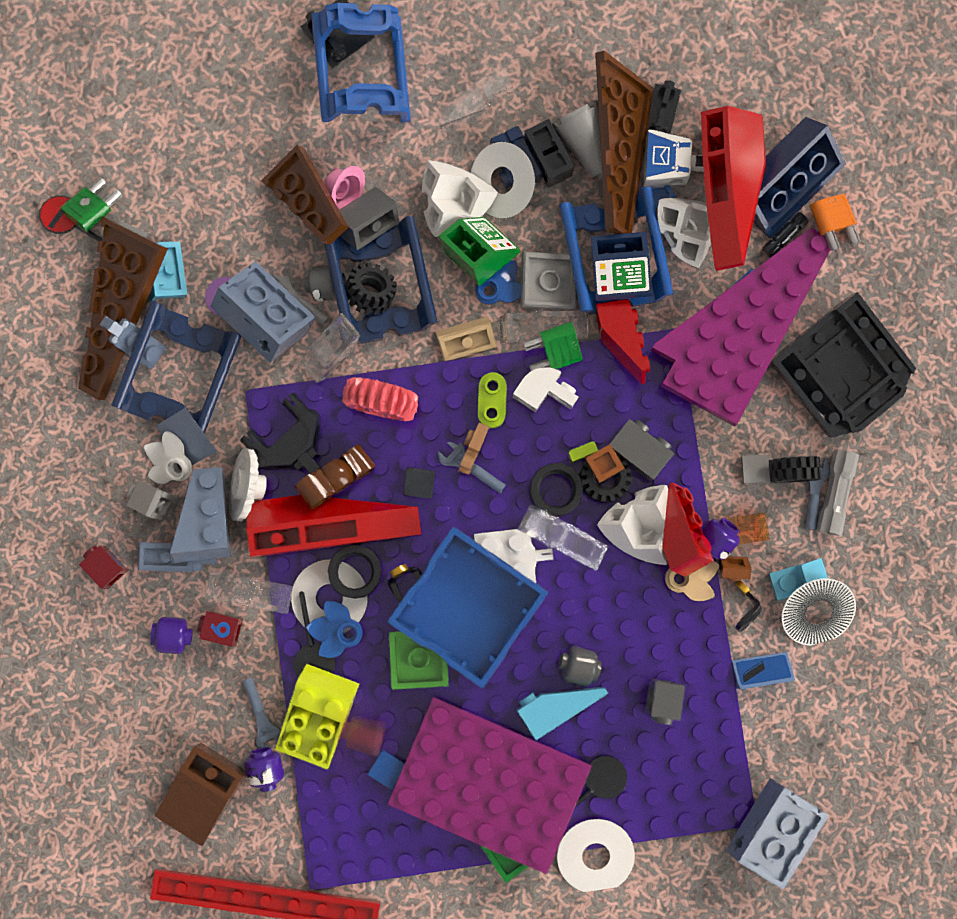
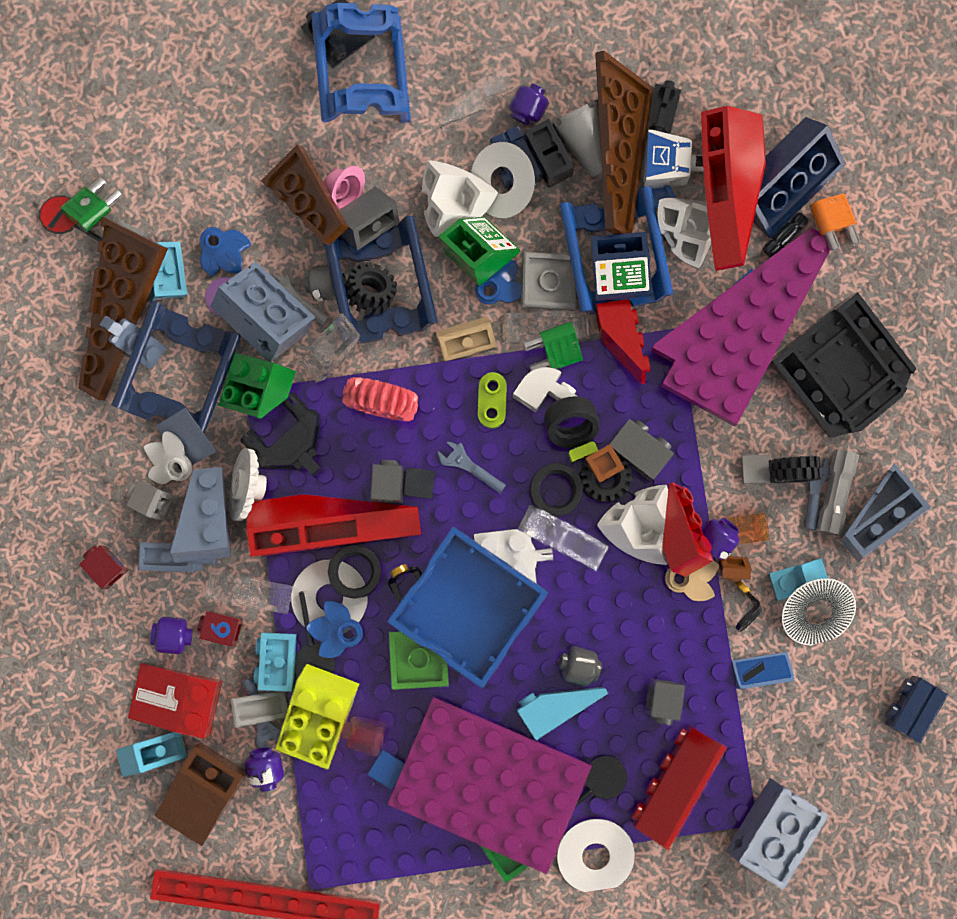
reddish brown piece [295,444,376,509] -> none
medium nougat plate [458,423,489,475] -> none
none -> medium azure slope [115,732,188,777]
none -> red slope [128,663,223,739]
none -> blue plate [199,227,251,276]
none -> green slope [218,353,296,418]
none -> light grey tile [230,691,288,728]
none -> medium azure bracket [254,632,296,692]
none -> dark grey brick [371,460,405,504]
none -> dark purple head [509,83,549,126]
none -> black tyre [544,396,600,448]
none -> red slope [631,725,727,851]
none -> sand blue wedge [840,463,931,562]
none -> dark blue brick [885,676,949,744]

